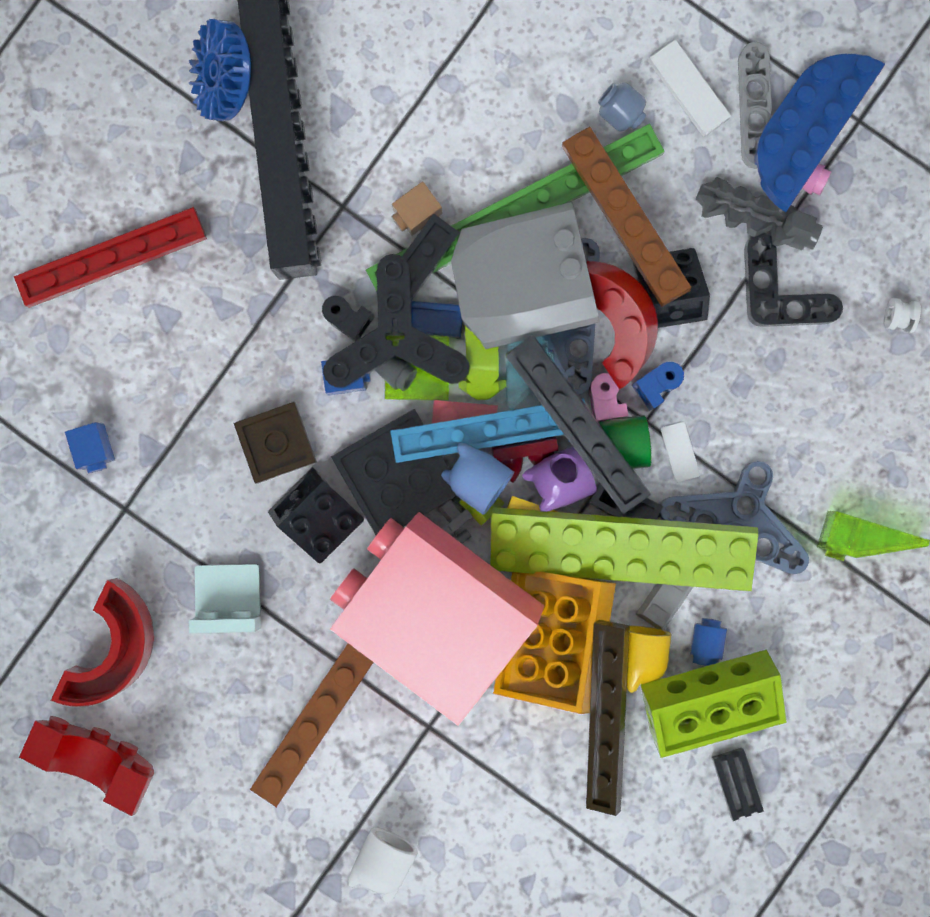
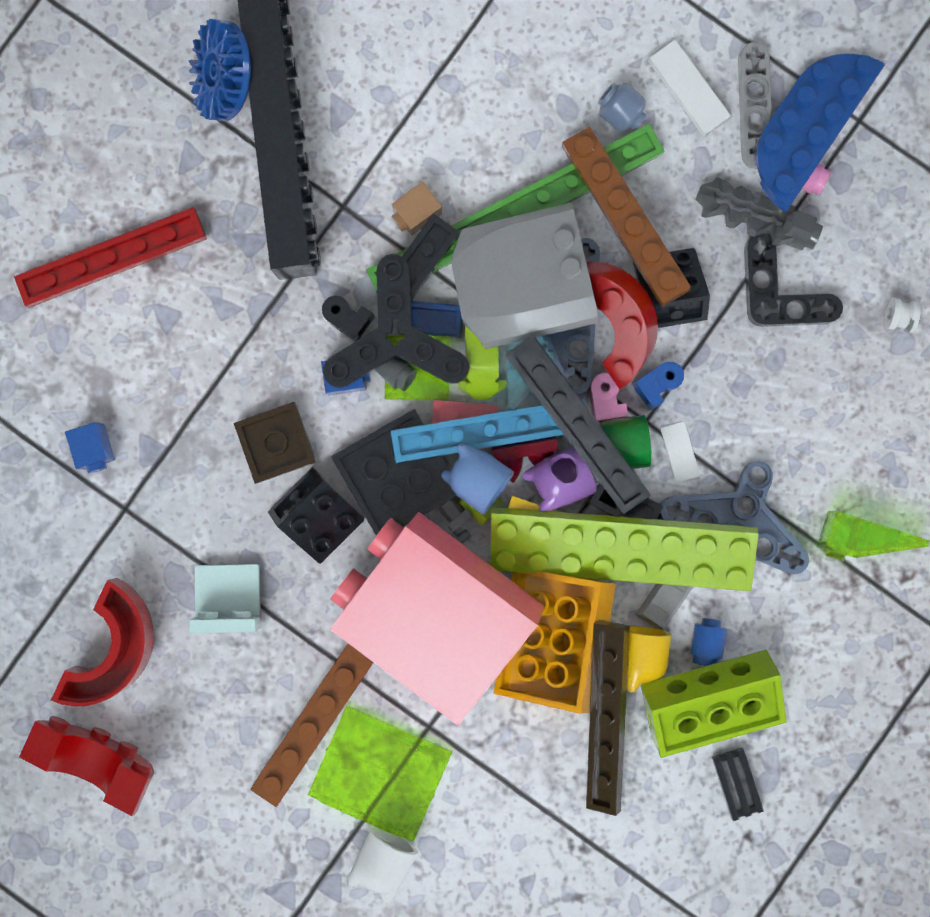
none -> clear neon green piece [308,705,452,842]

